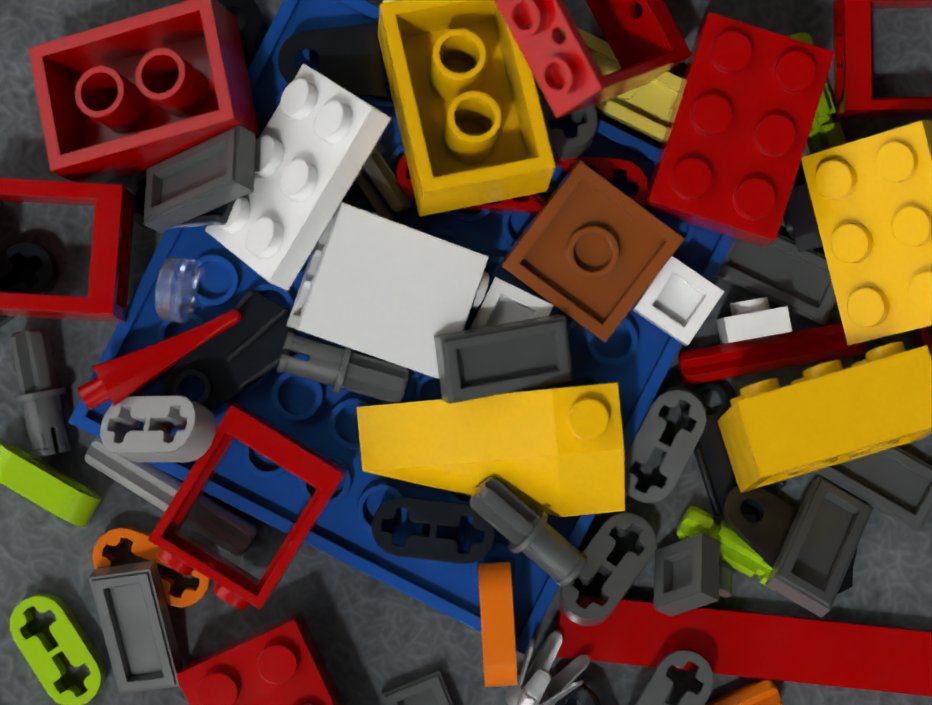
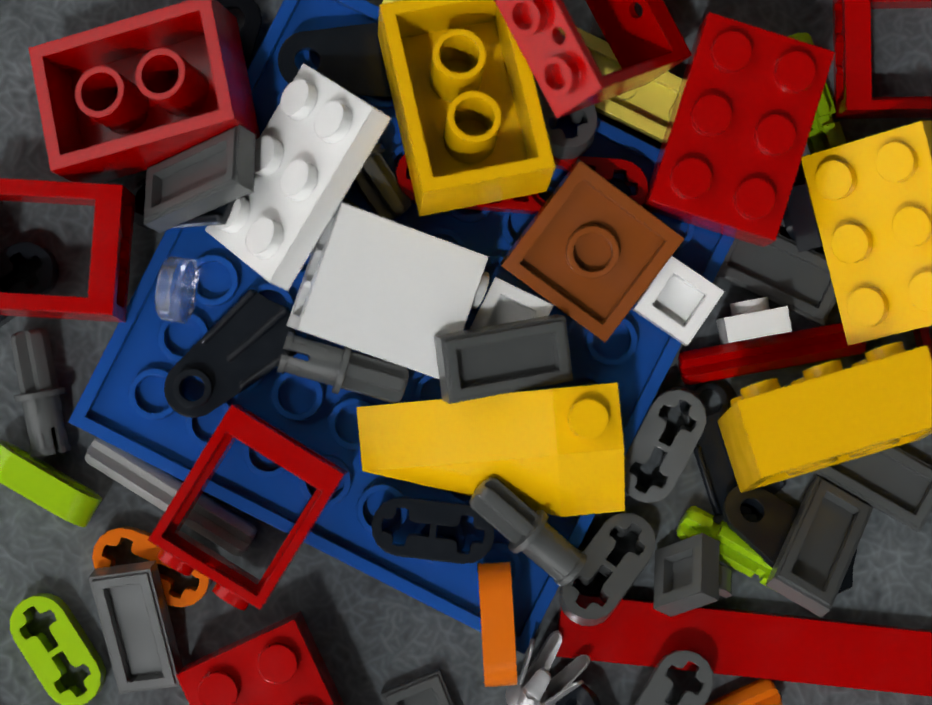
red piece [77,309,242,410] -> none
light grey beam [100,396,216,462] -> none

